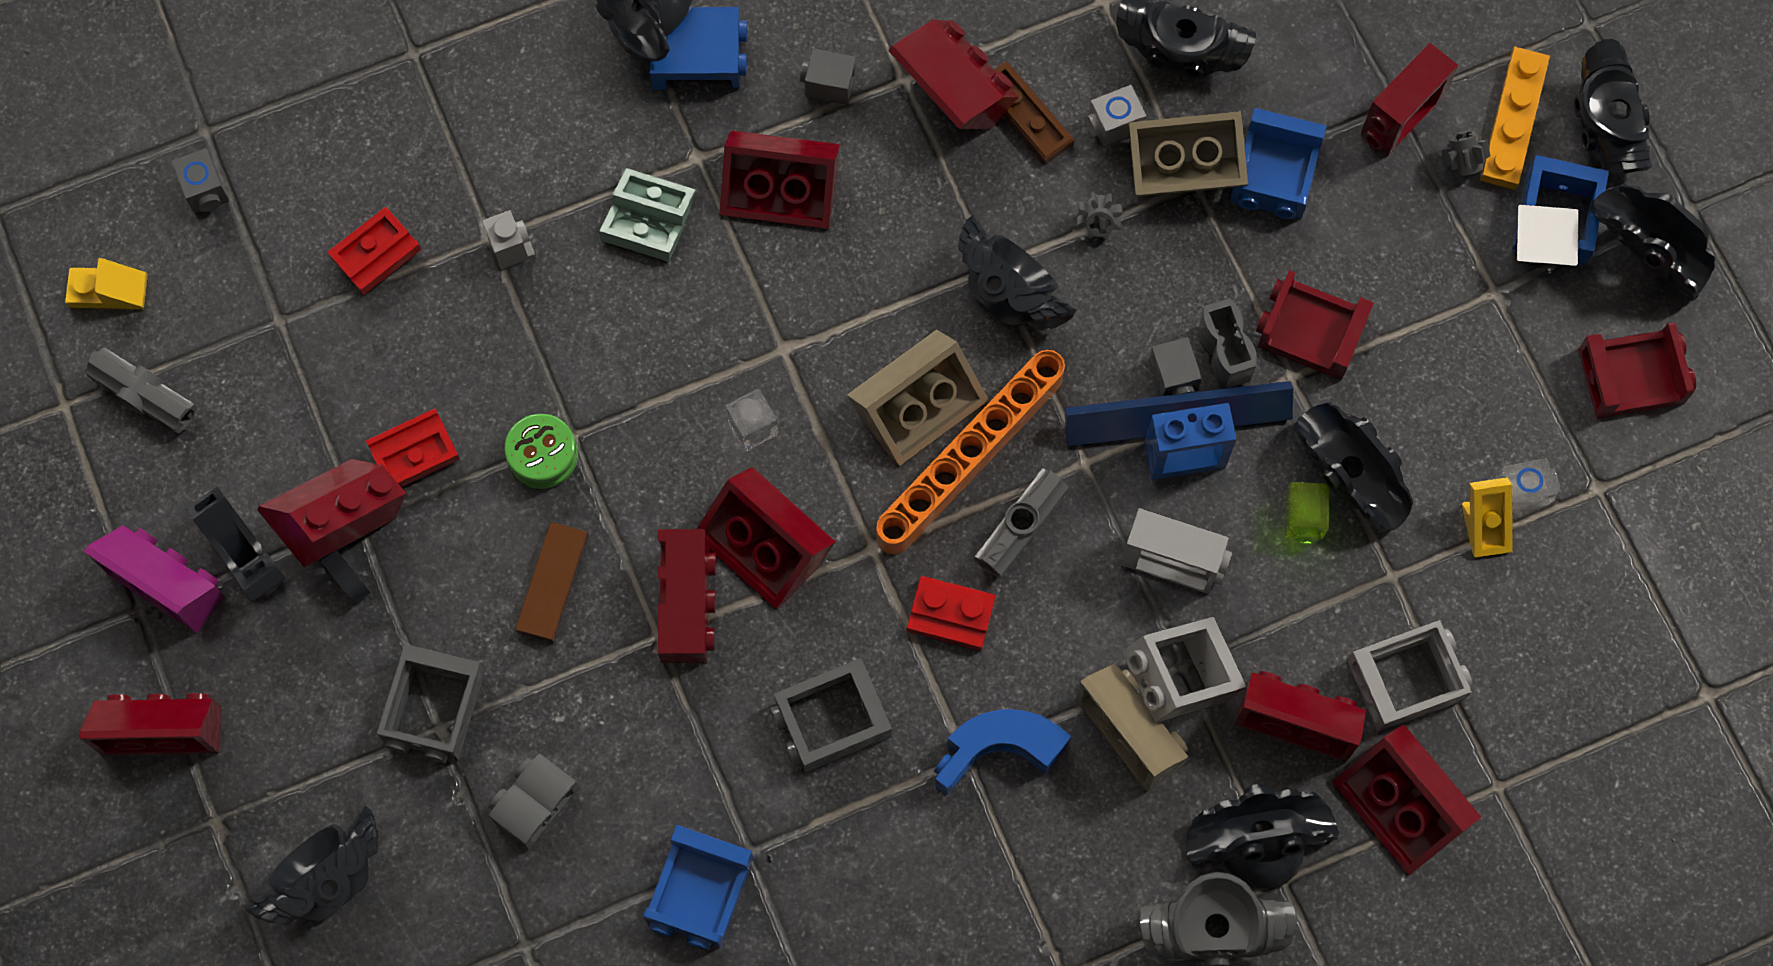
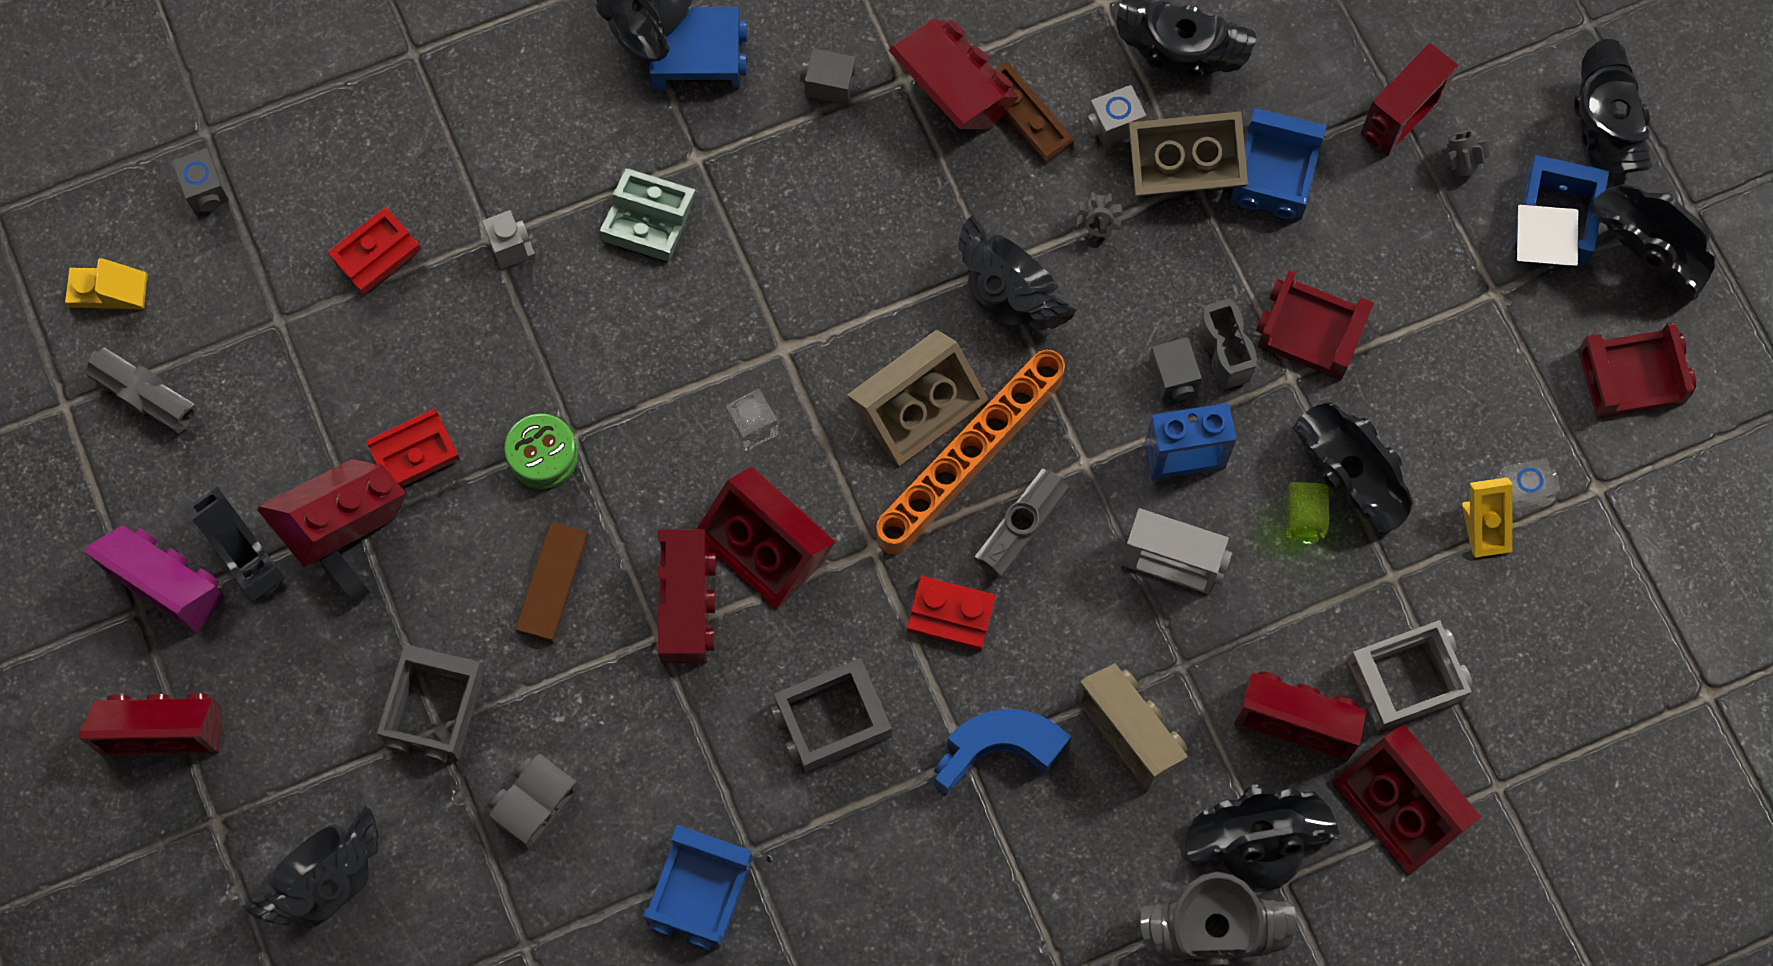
dark red slope [719,130,840,229] -> none
dark blue tile [1064,381,1293,446] -> none
light grey window [1123,617,1246,723] -> none
light orange plate [1480,46,1550,190] -> none

